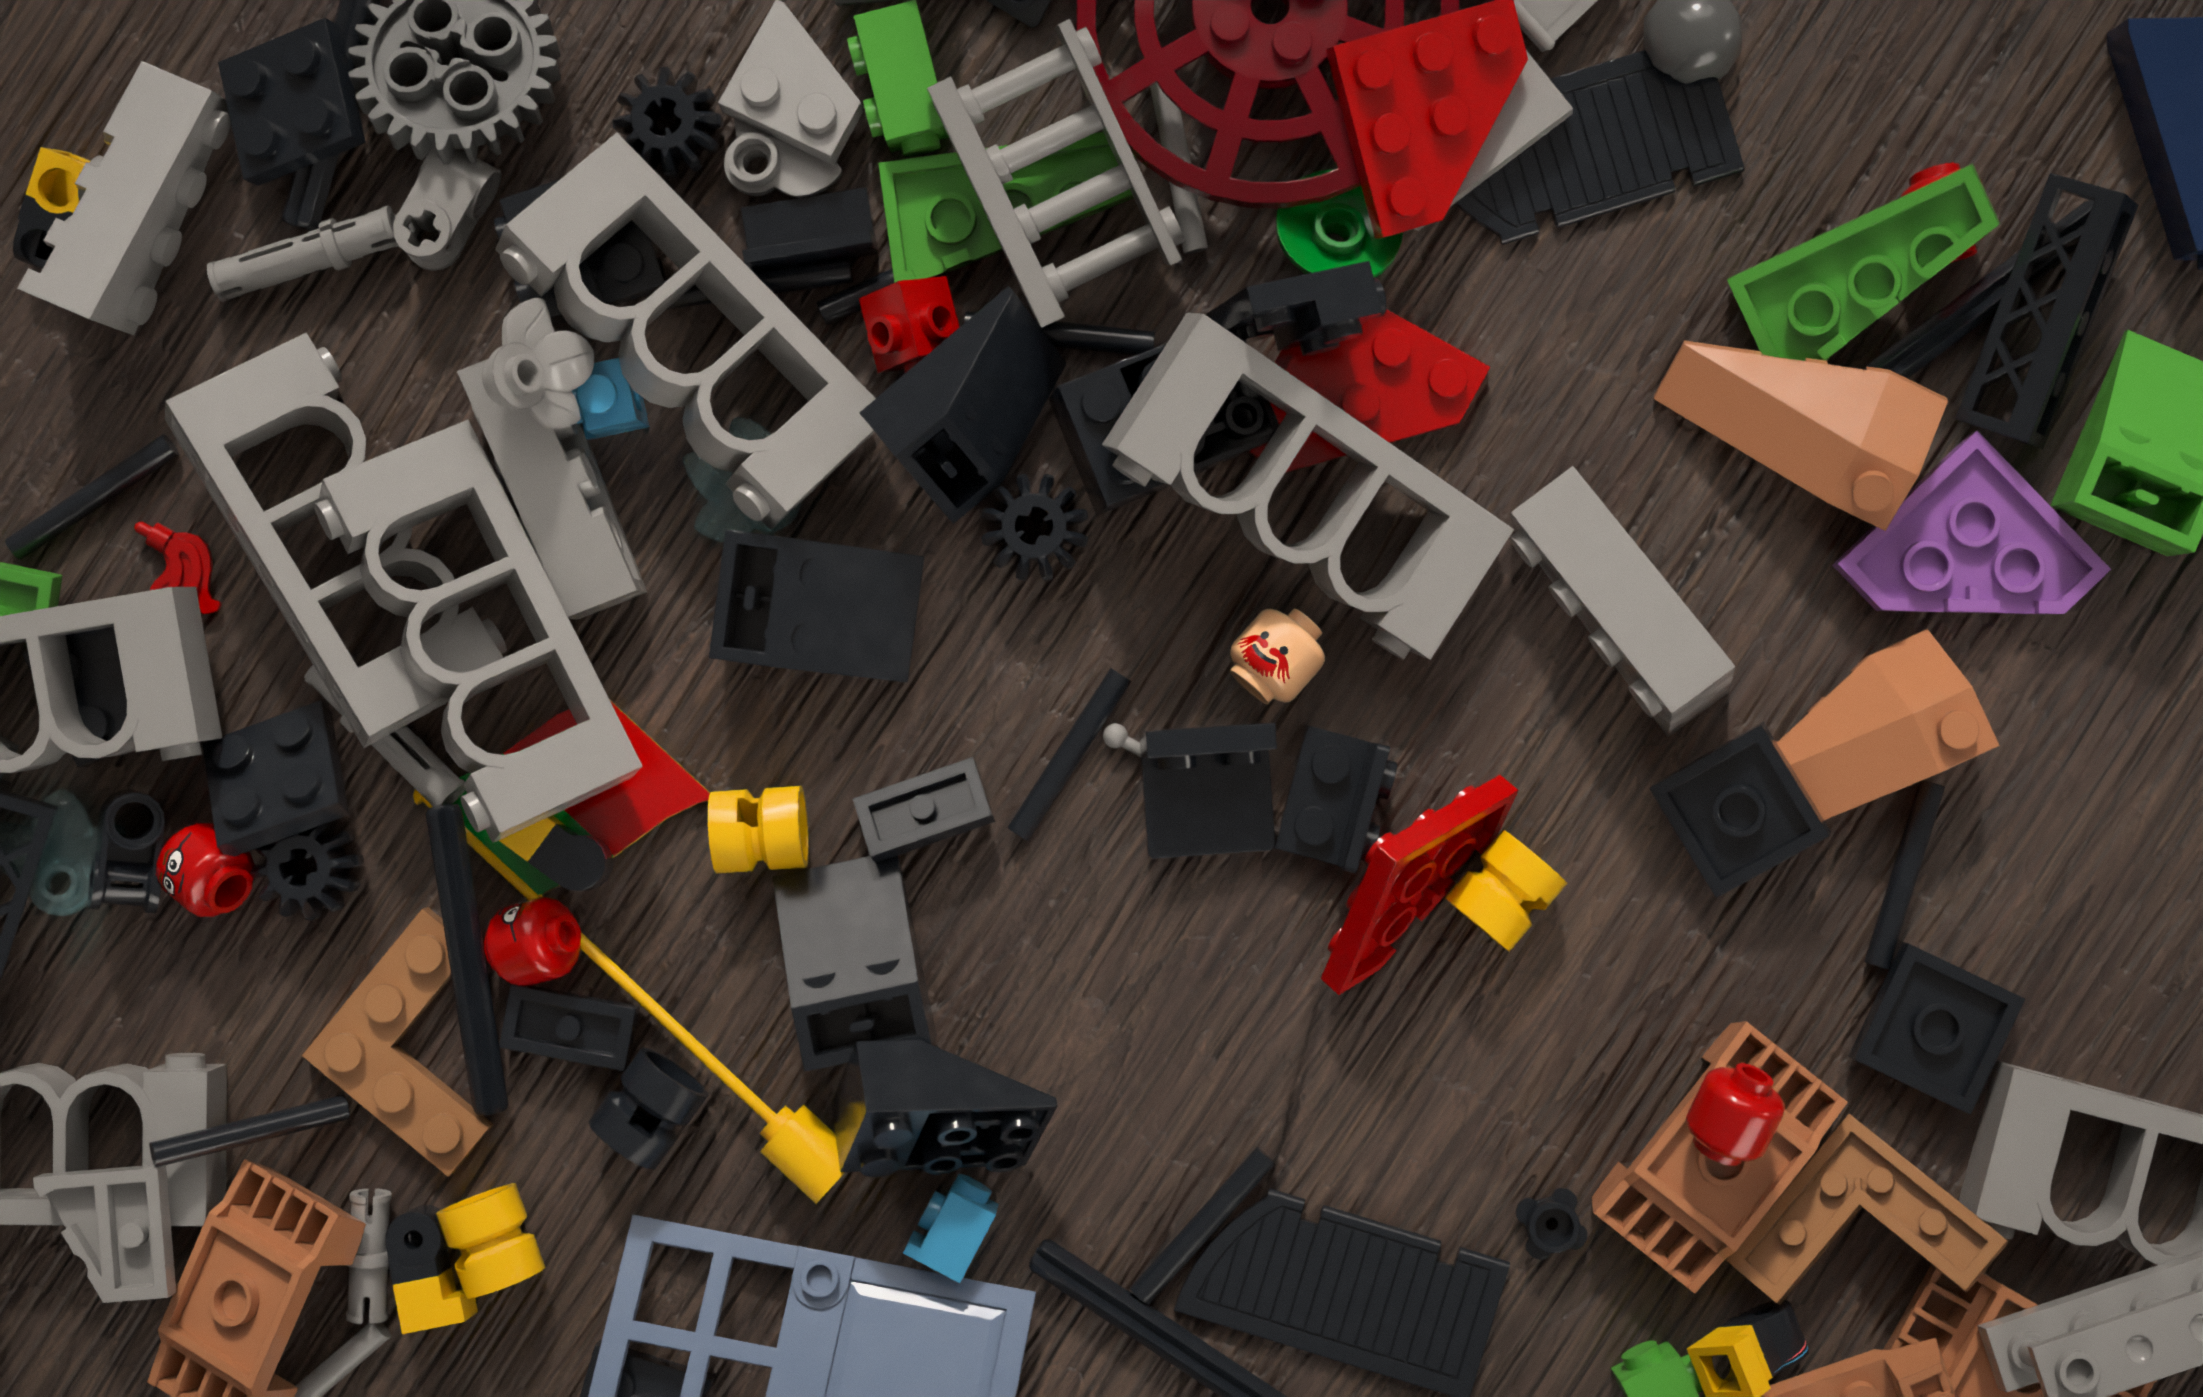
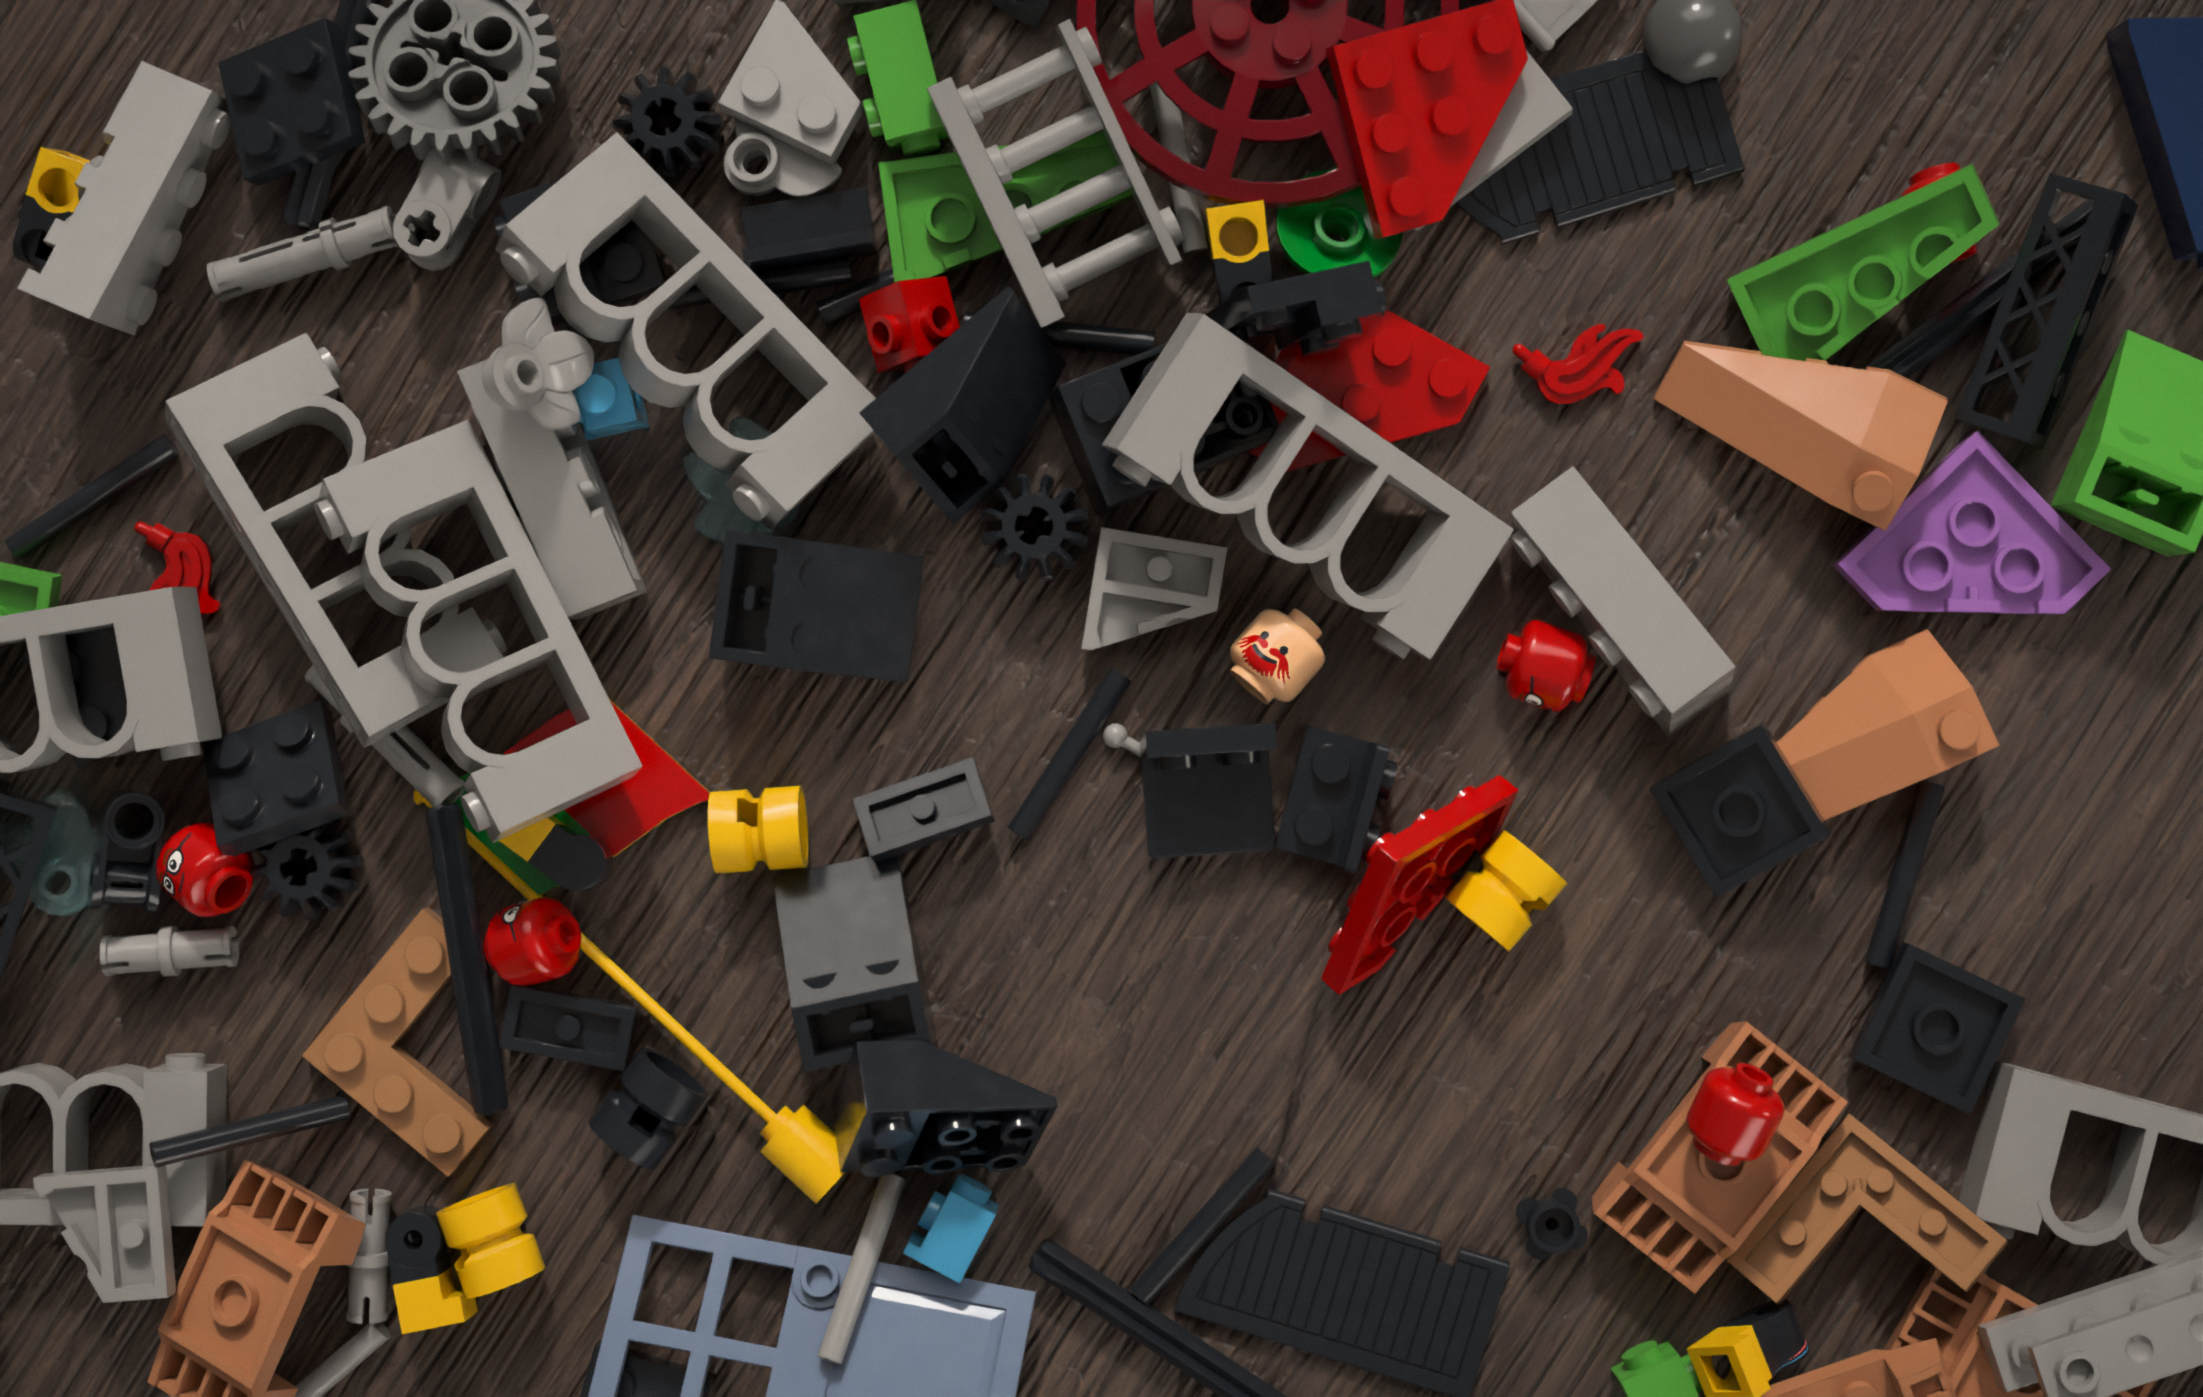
none -> light grey pin [100,926,239,977]
none -> light grey bar [817,1174,906,1365]
none -> light grey wing [1081,527,1227,650]
none -> yellow leg [1204,200,1272,304]
none -> red head [1496,619,1596,712]
none -> red piece [1512,324,1644,405]

